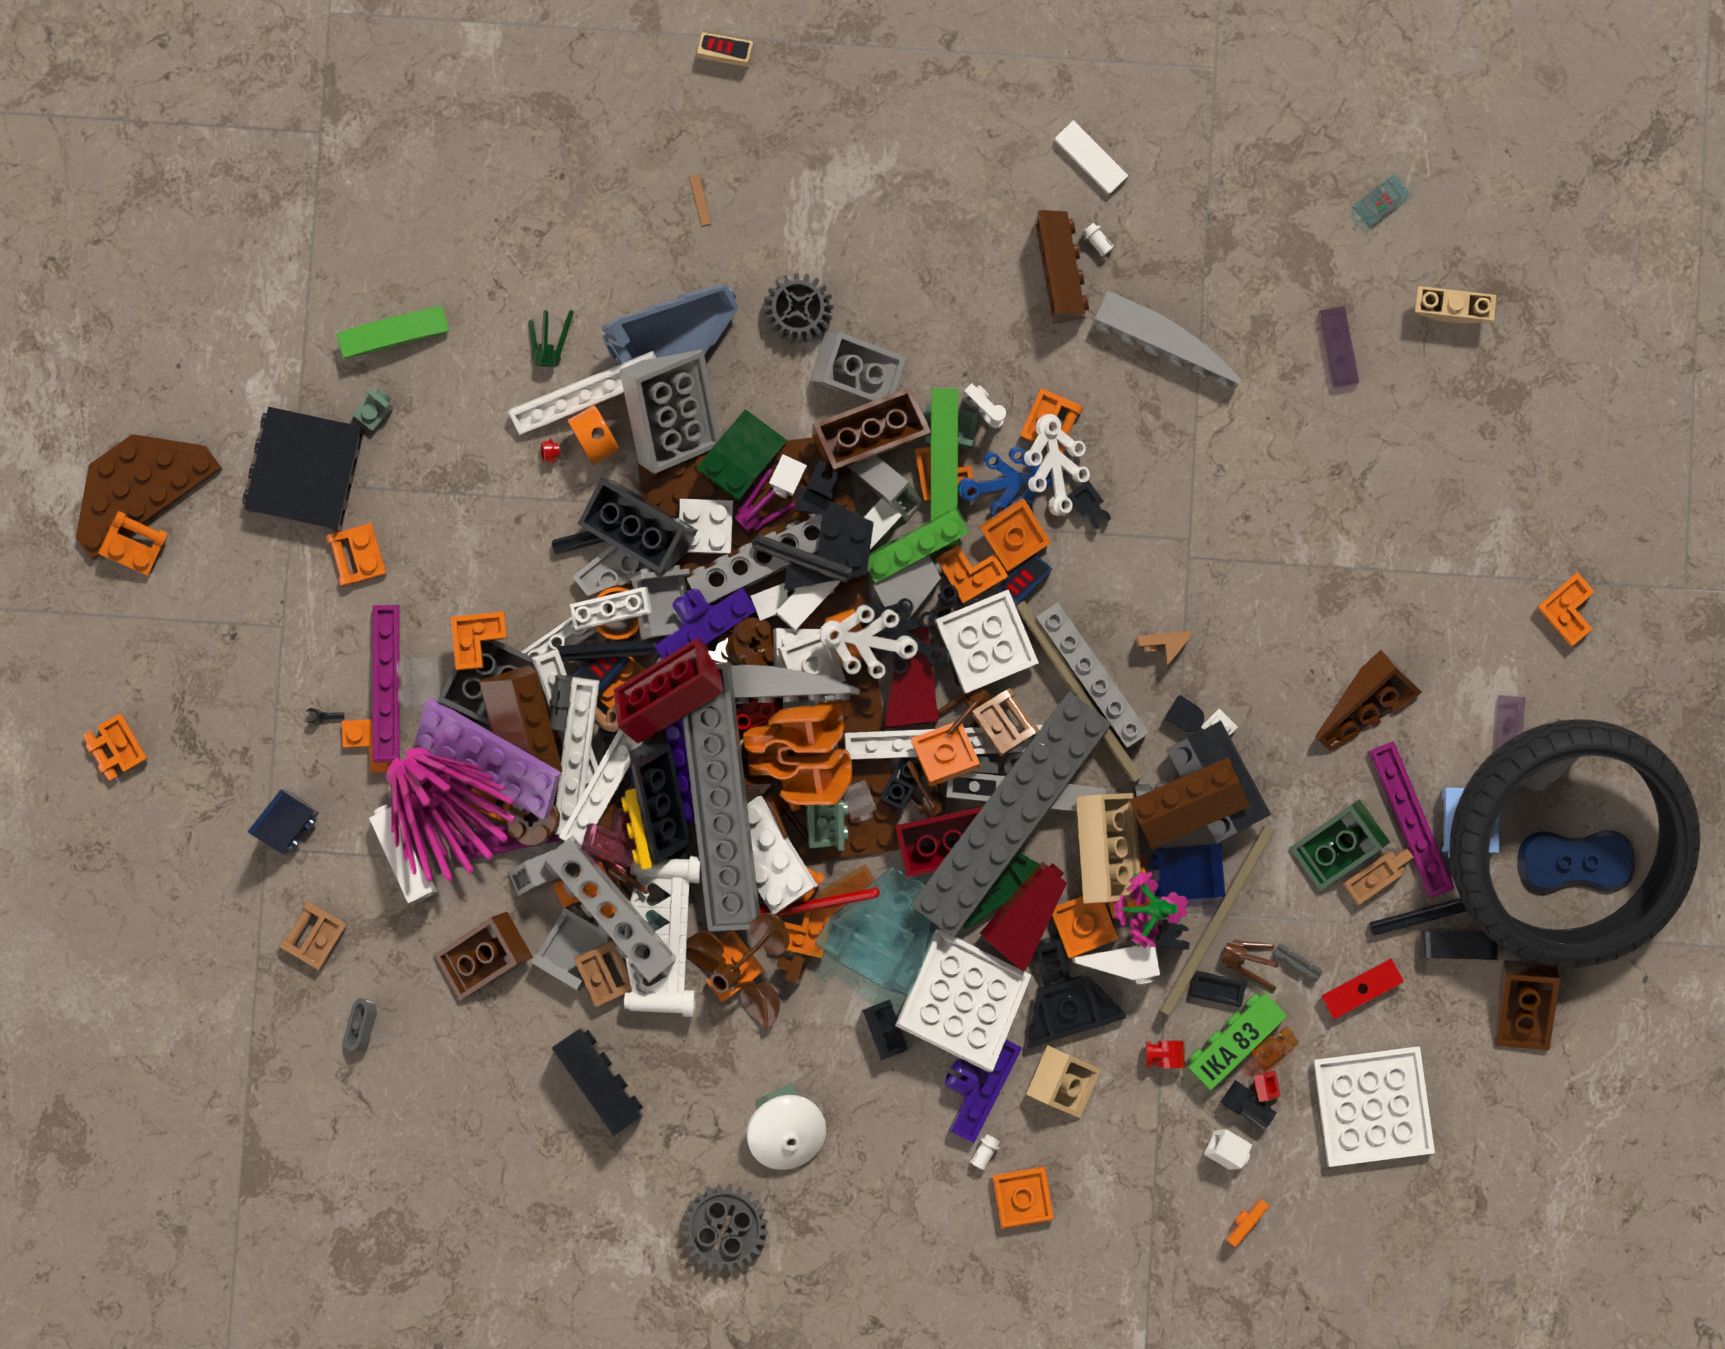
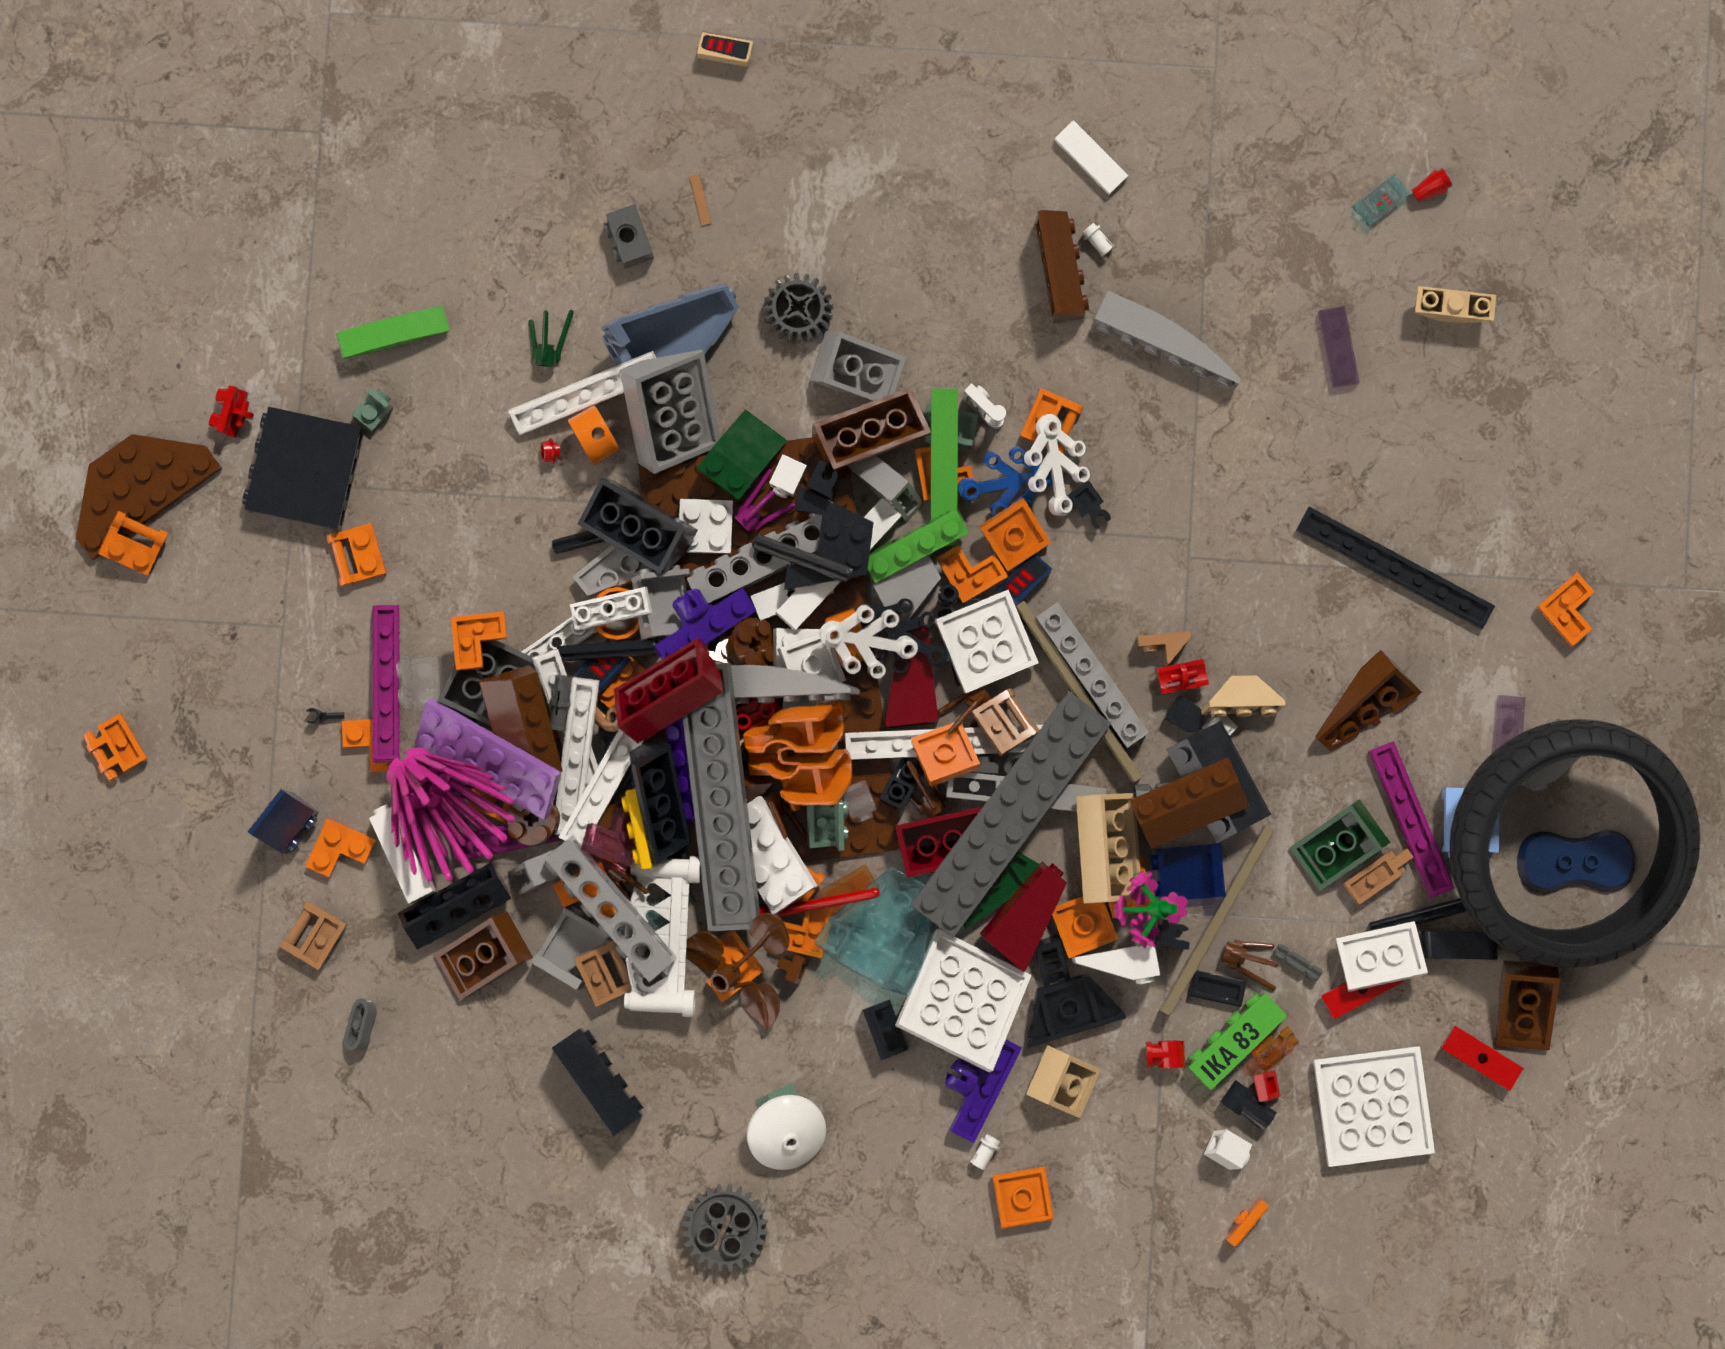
none -> red hips [208,385,254,438]
none -> orange plate [305,818,377,878]
none -> black brick [398,862,511,950]
none -> dark grey brick [603,204,654,268]
none -> red hips [1157,659,1209,695]
none -> tan slope [1201,675,1286,718]
none -> black tile [1296,506,1495,630]
none -> white plate [1336,921,1428,992]
none -> red cone [1411,168,1453,203]
none -> red tile [1441,1026,1524,1091]

